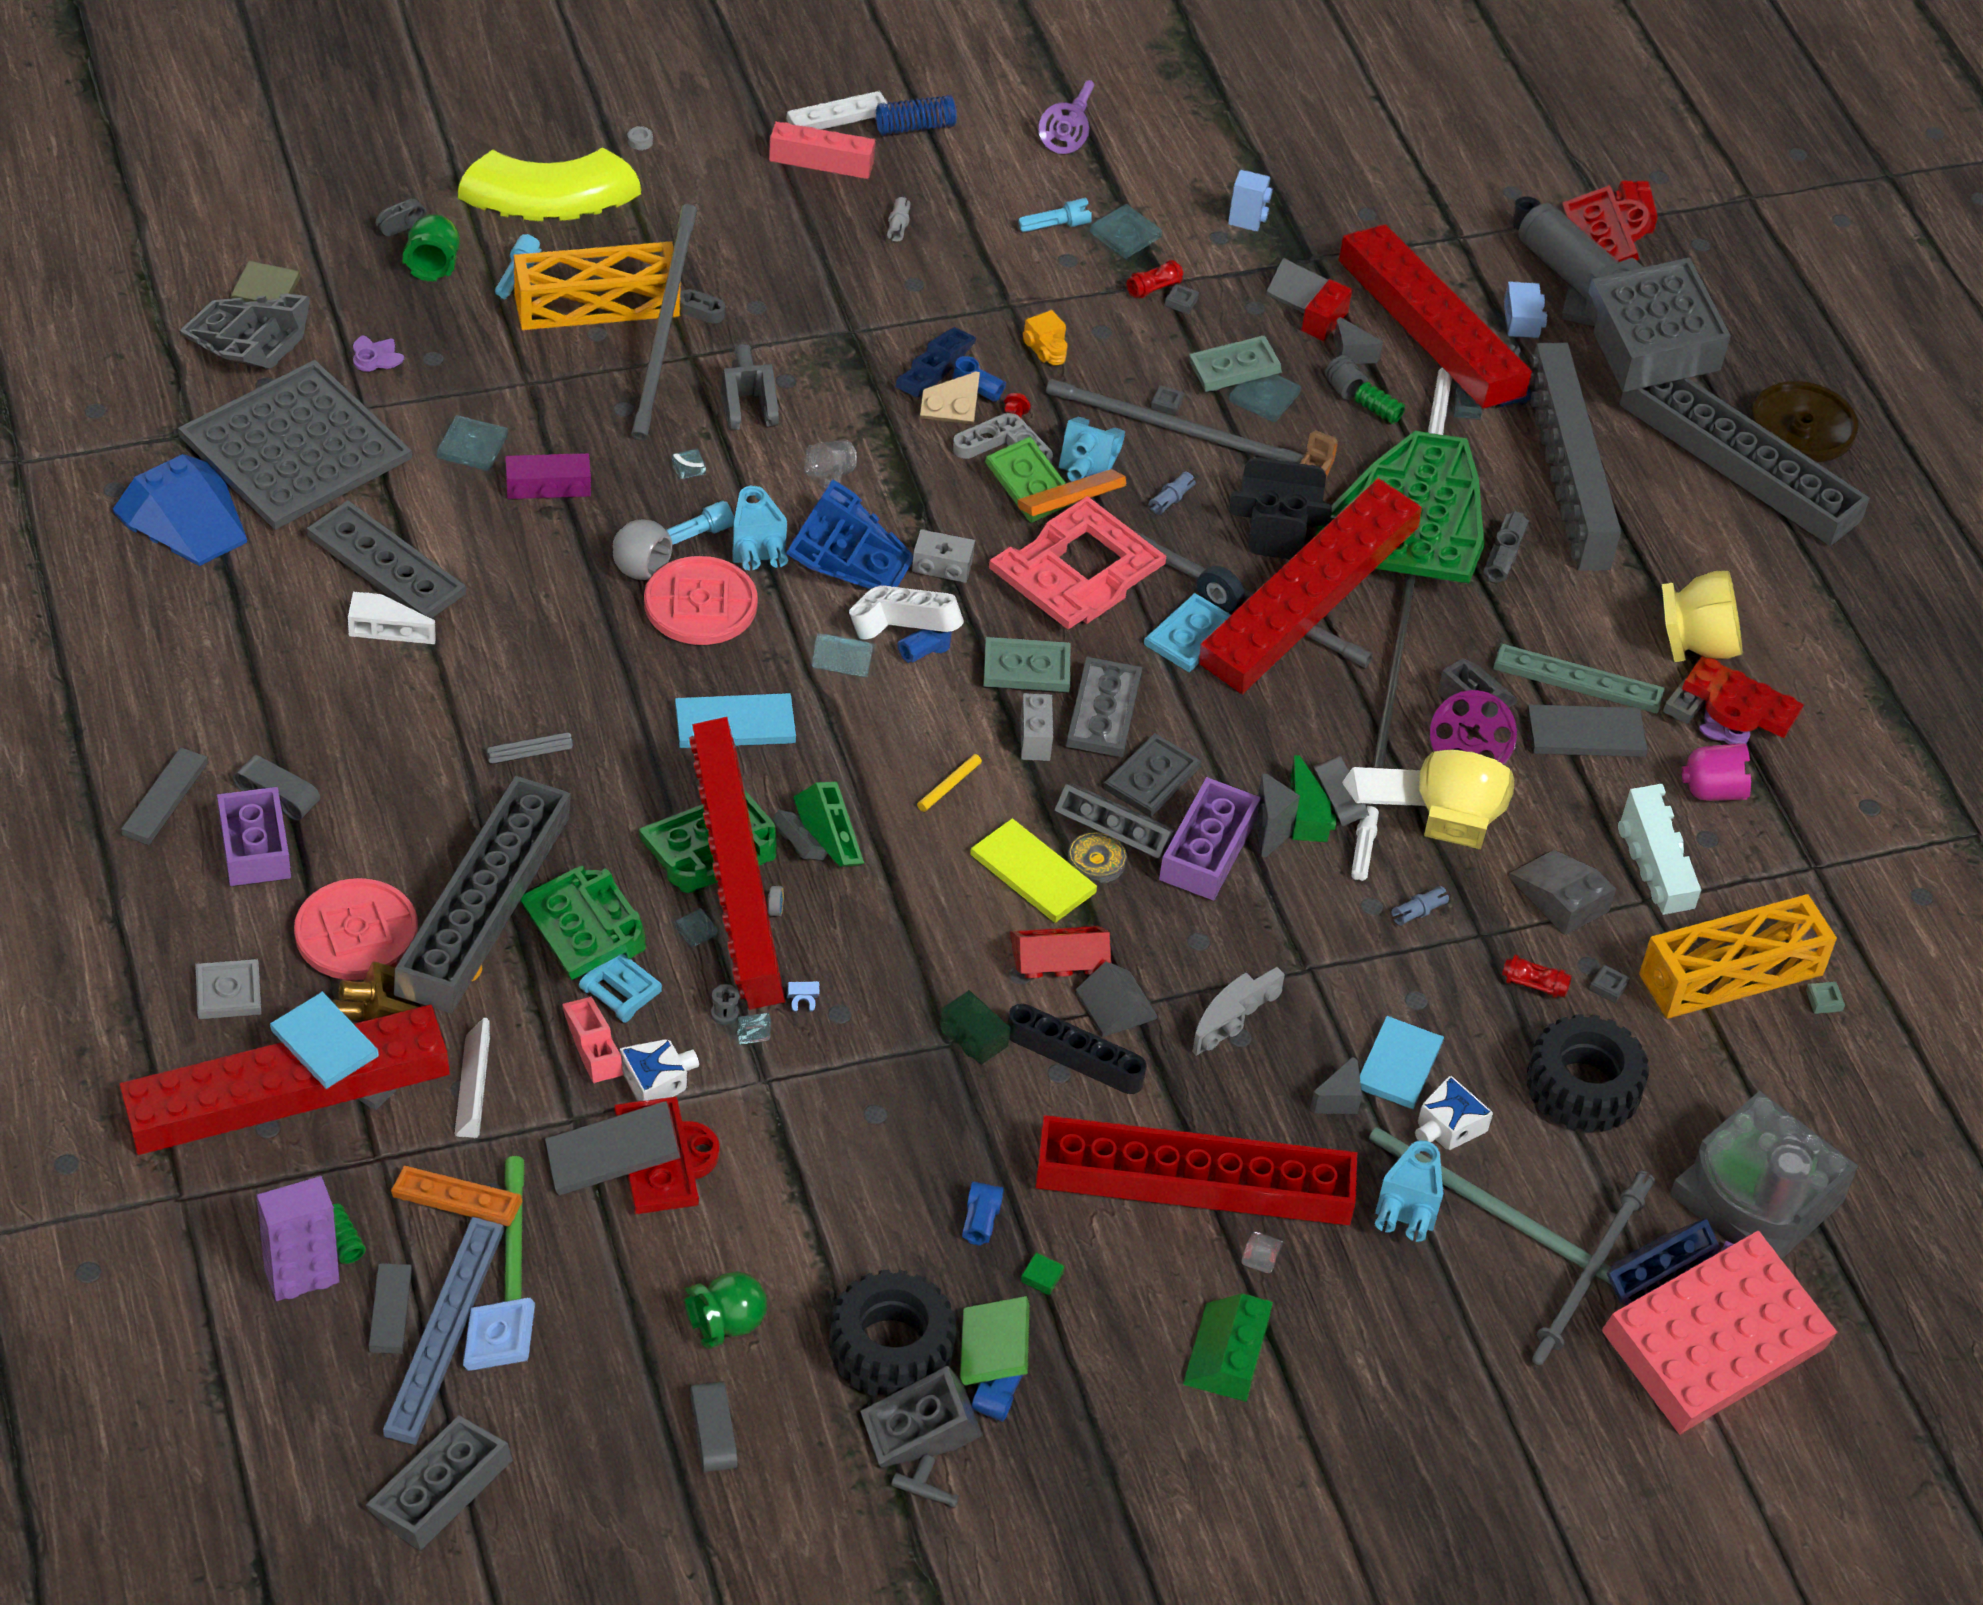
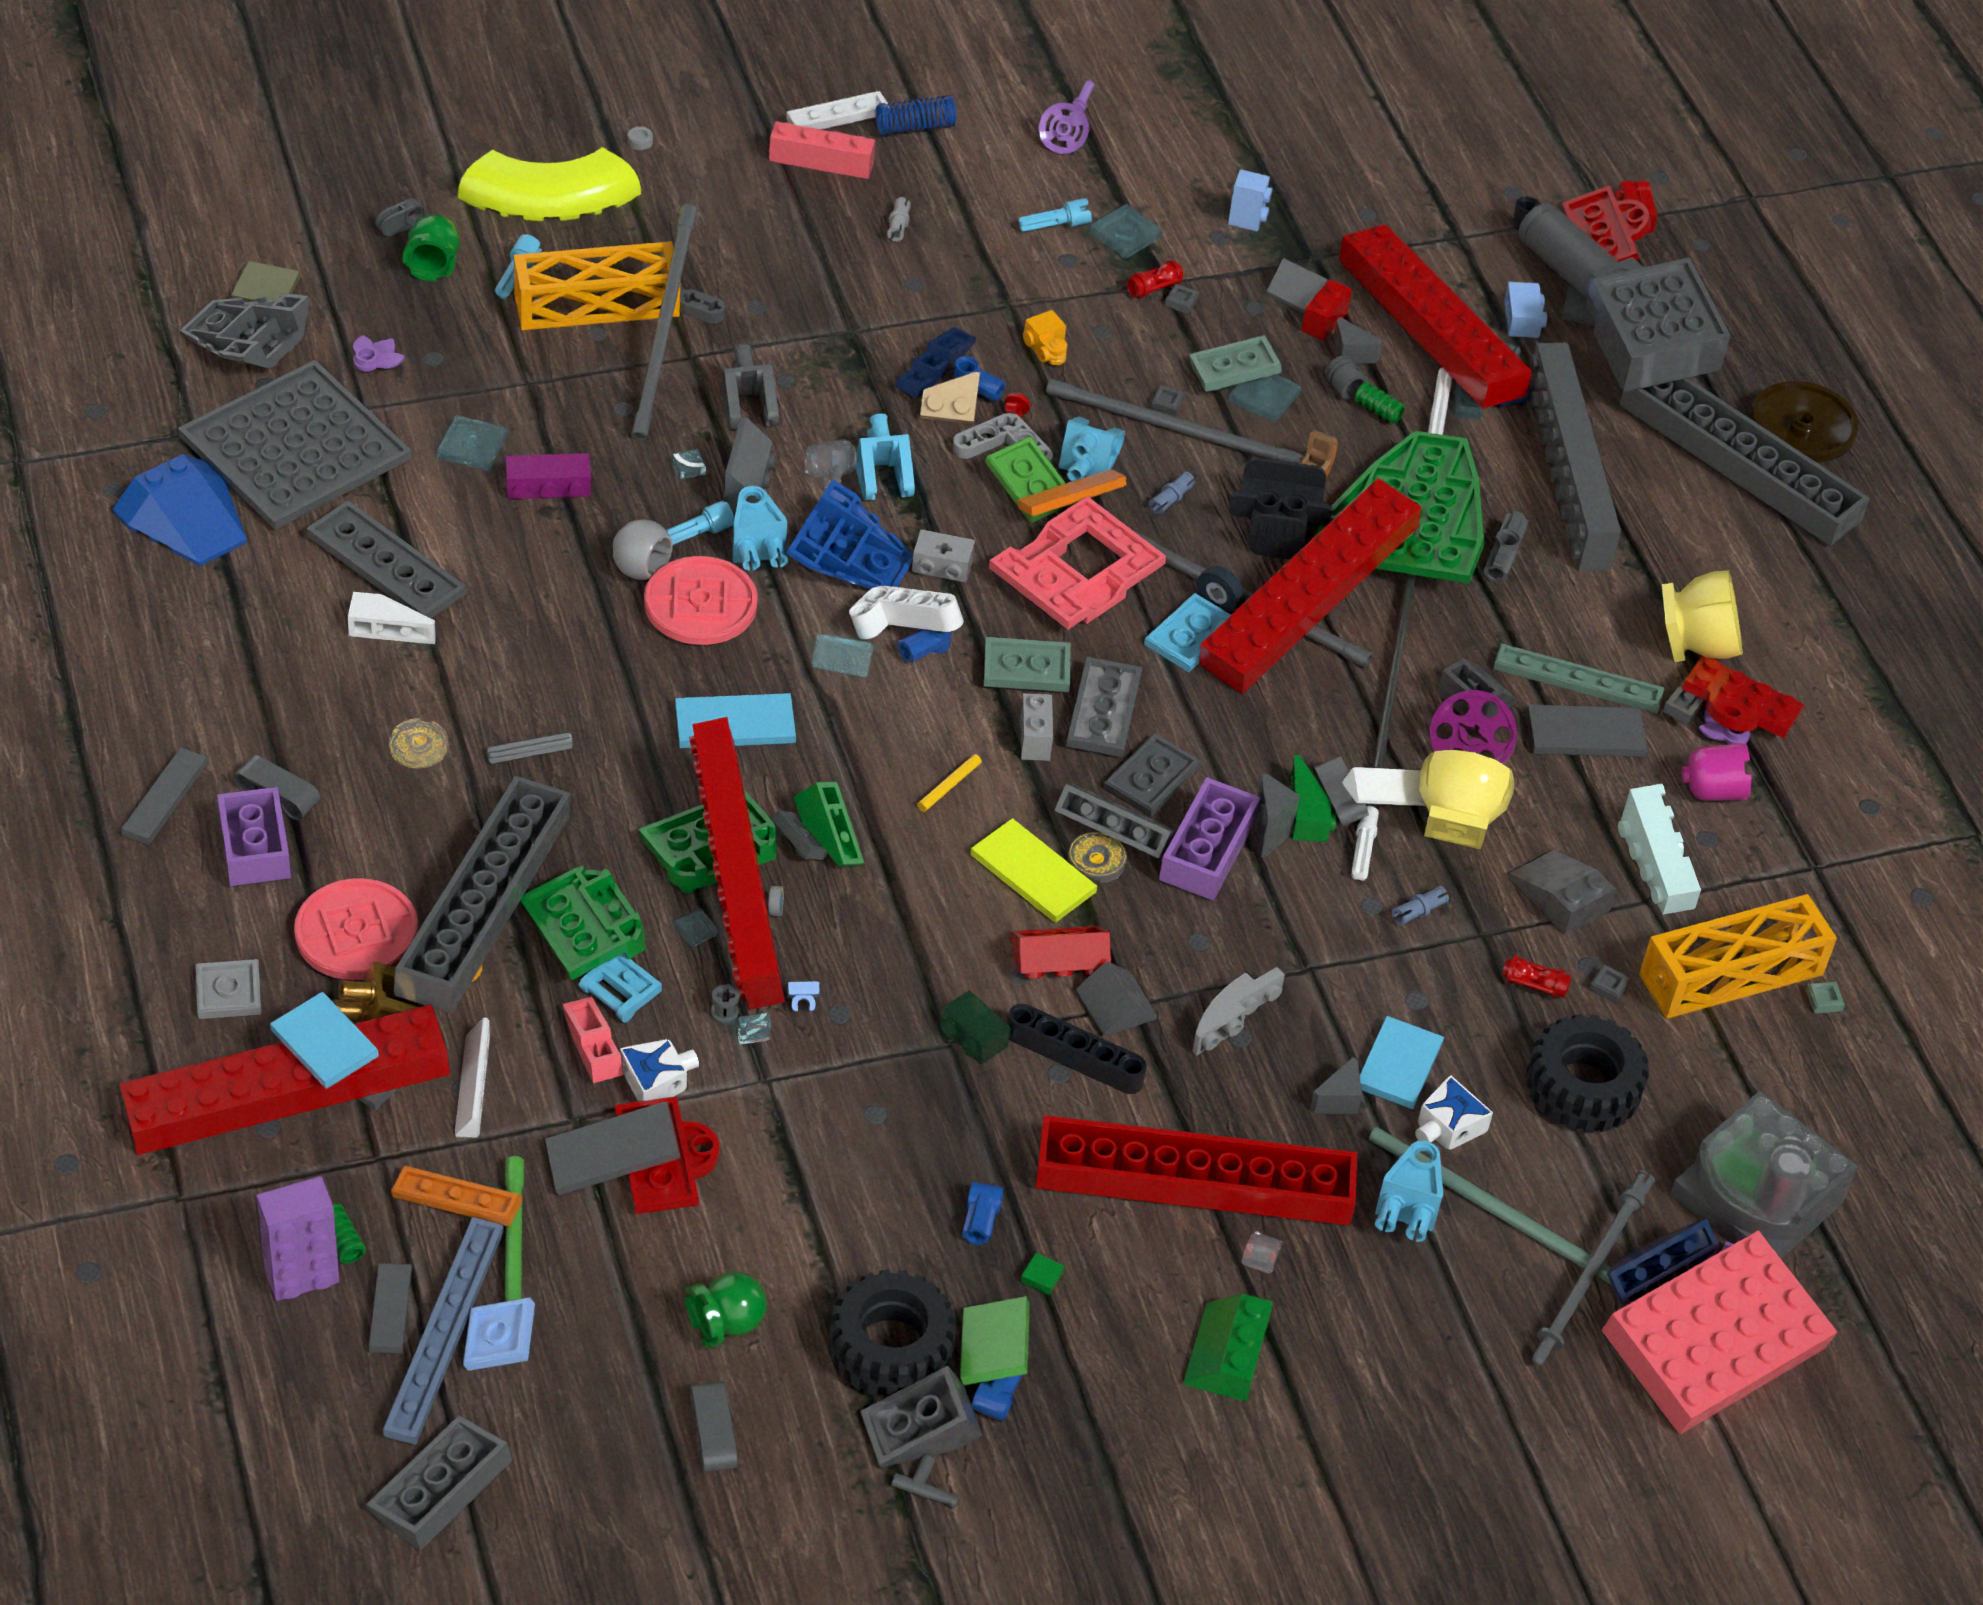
none -> clear tile [389,718,448,769]
none -> dark grey slope [724,417,777,515]
none -> medium azure piece [854,414,915,501]

